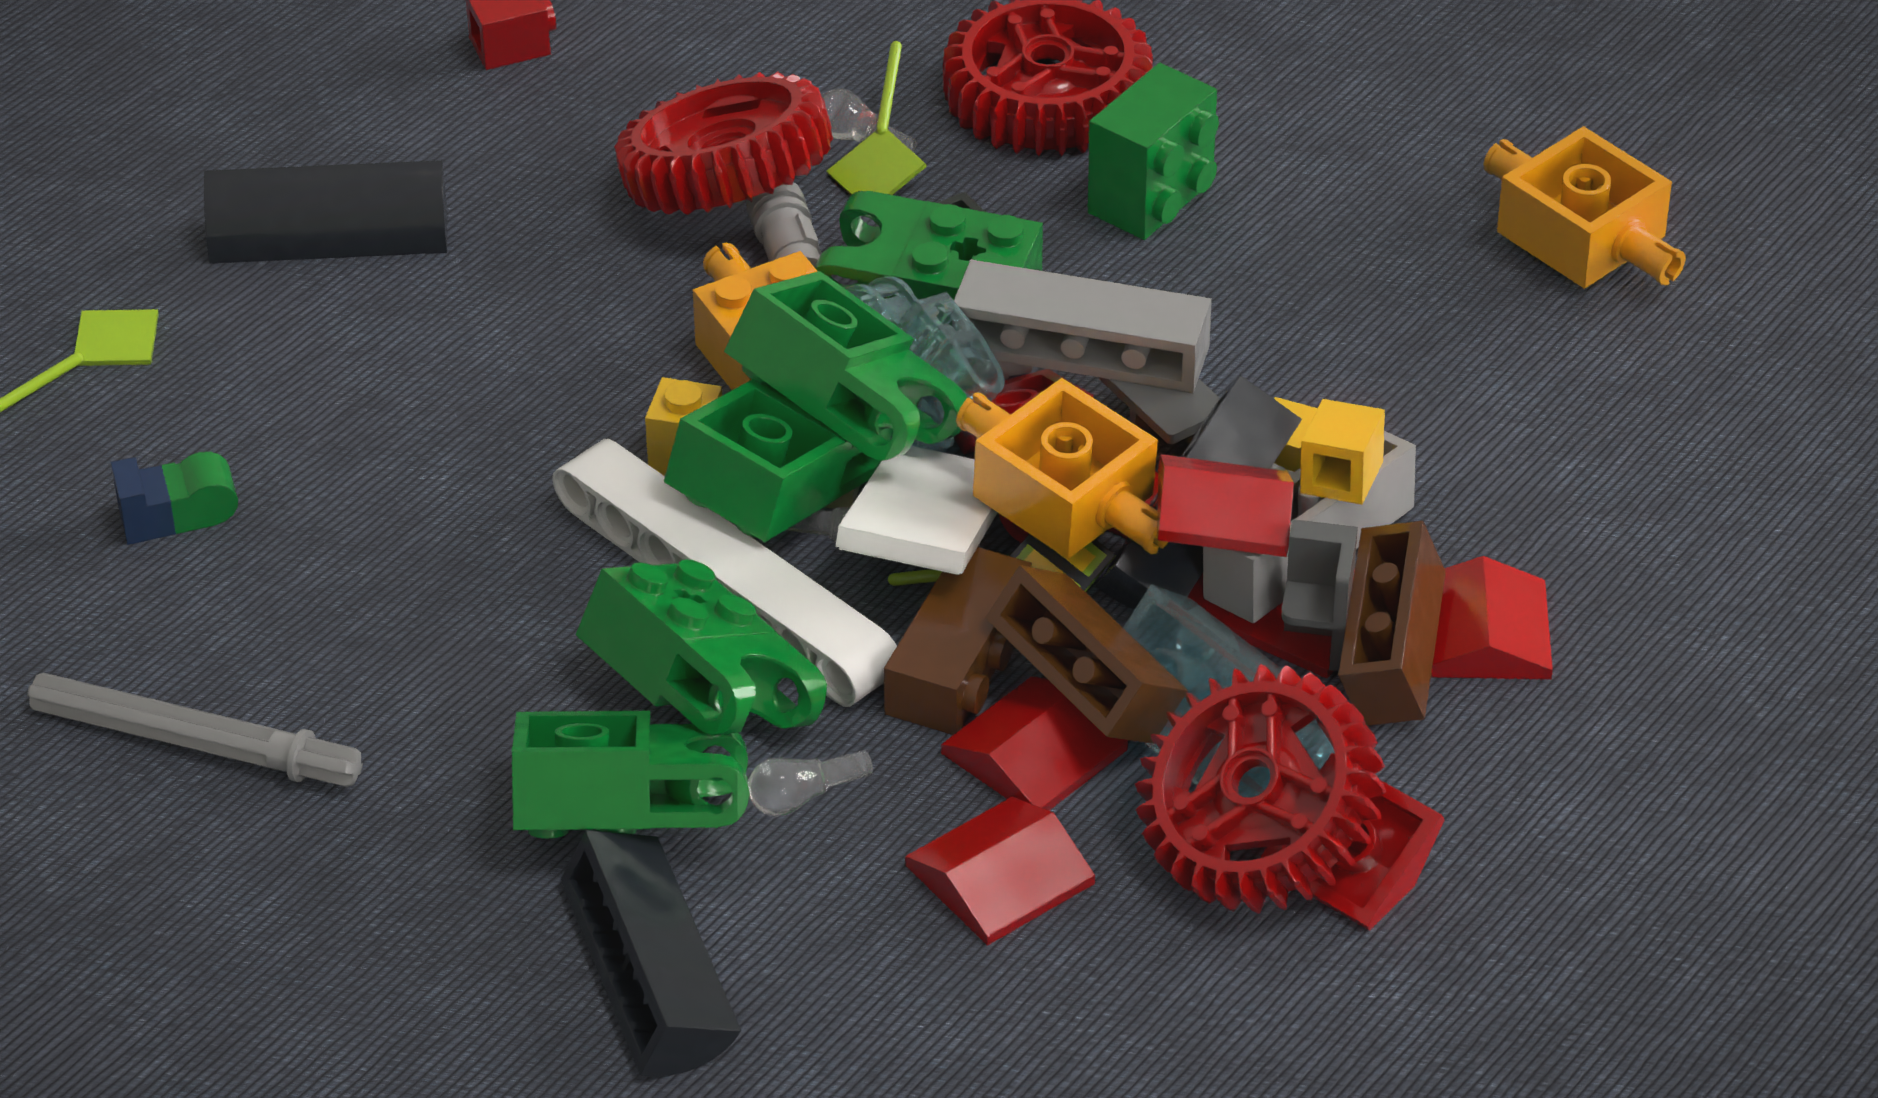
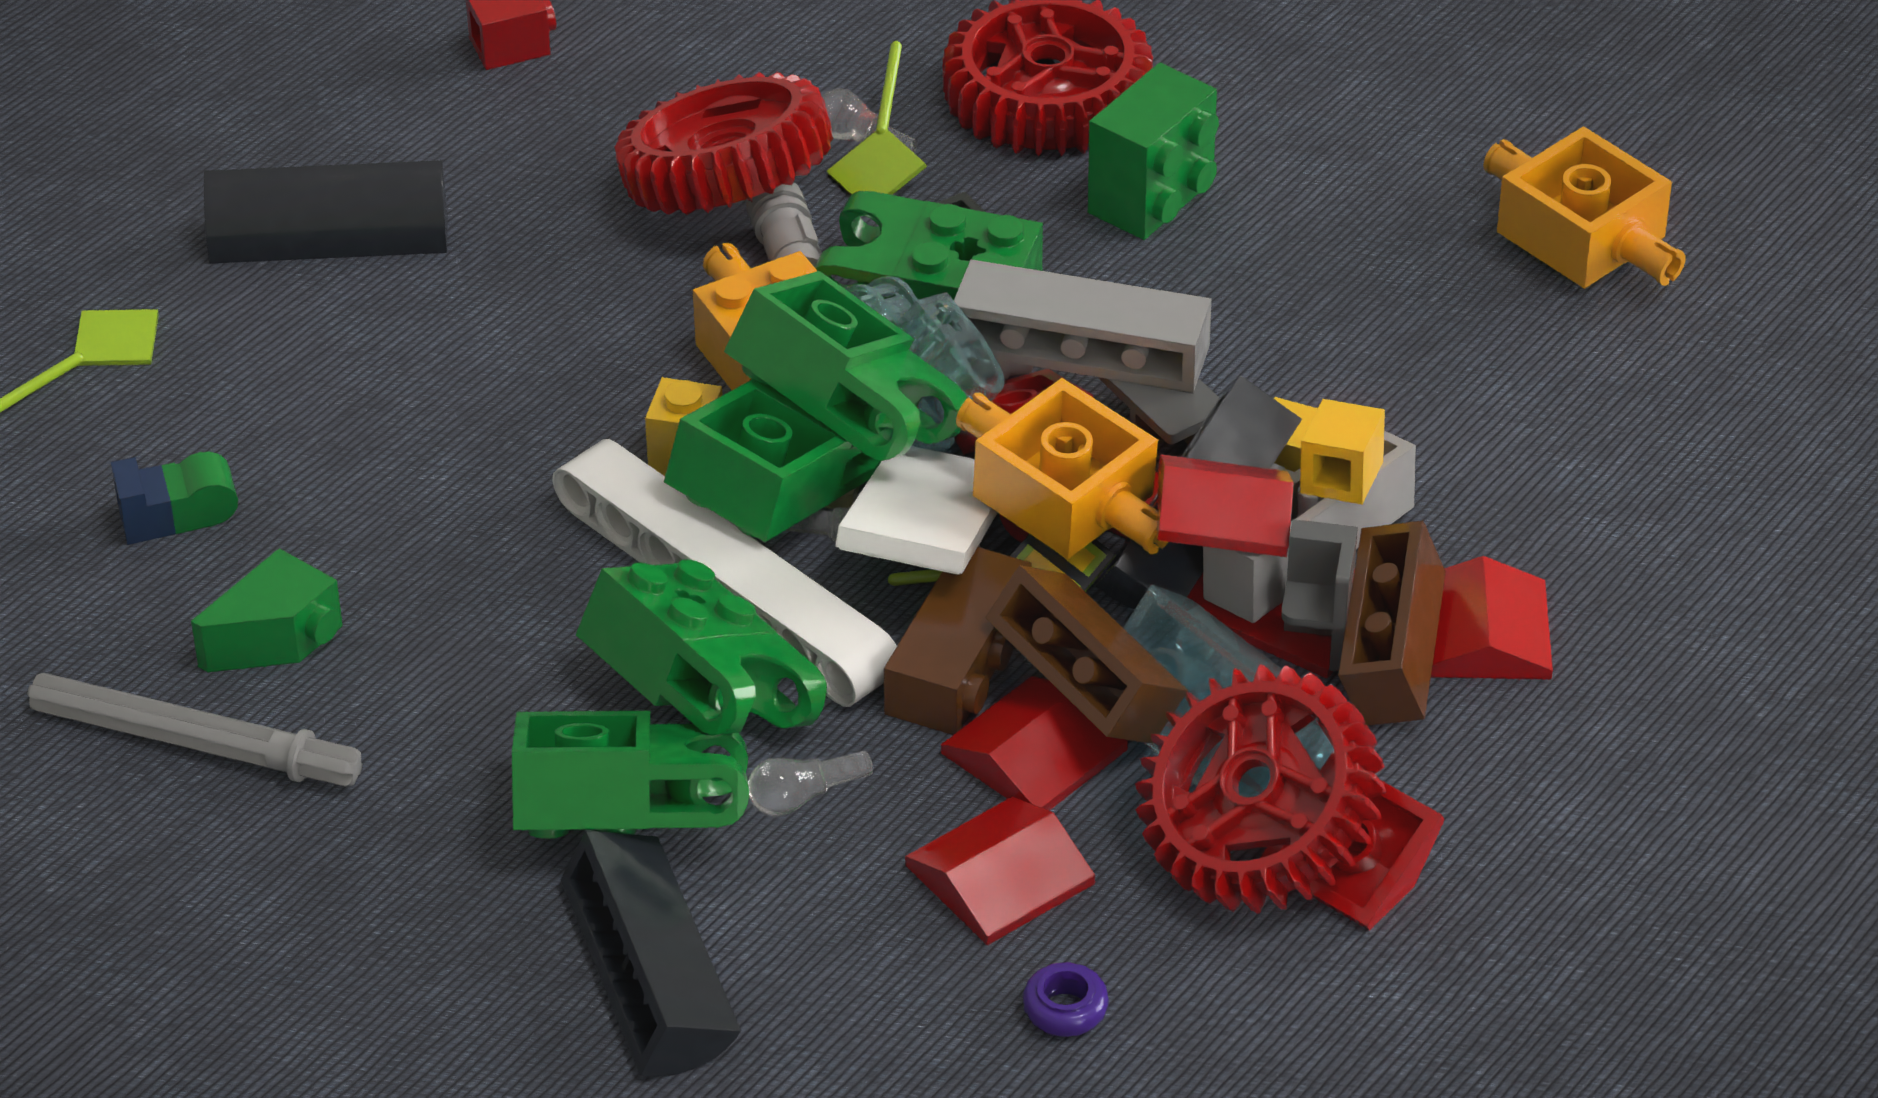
none -> green slope [191,548,343,672]
none -> dark purple piece [1022,962,1109,1037]

